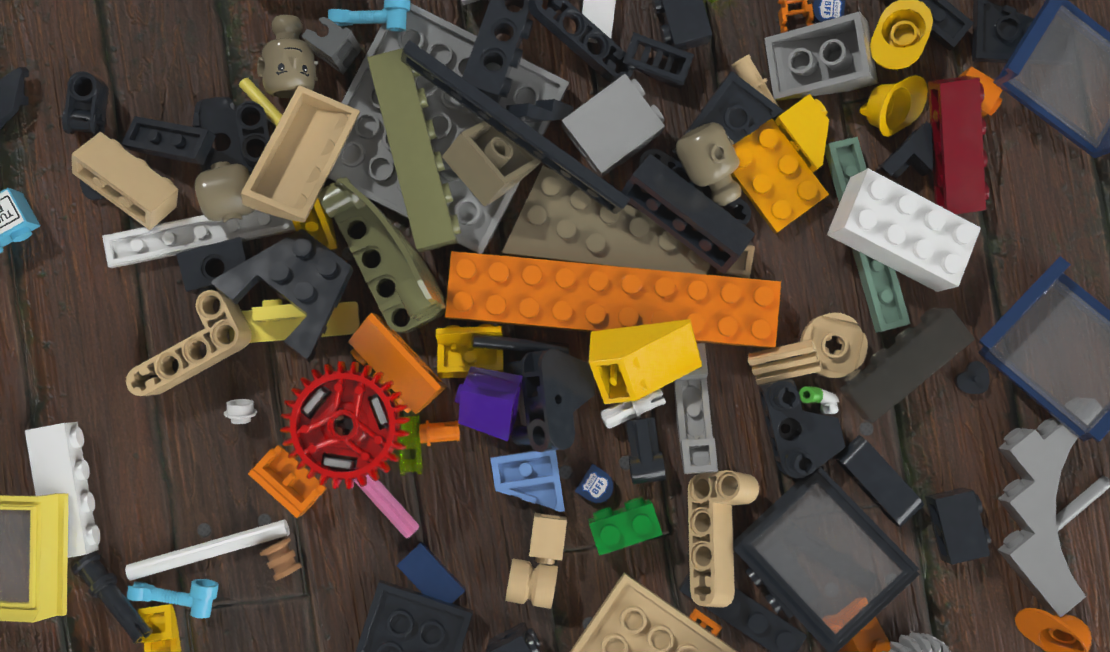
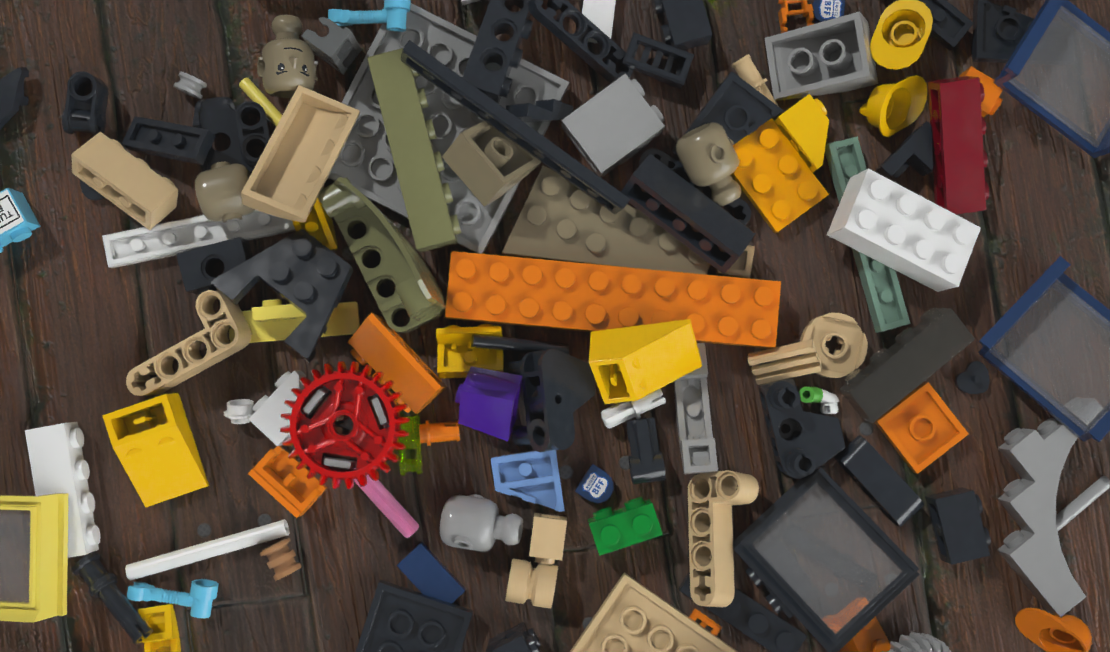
none -> yellow slope [102,393,209,507]
none -> light grey bush [173,71,207,99]
none -> white slope [249,371,306,446]
none -> light grey piece [440,494,523,552]
none -> orange plate [874,382,969,474]

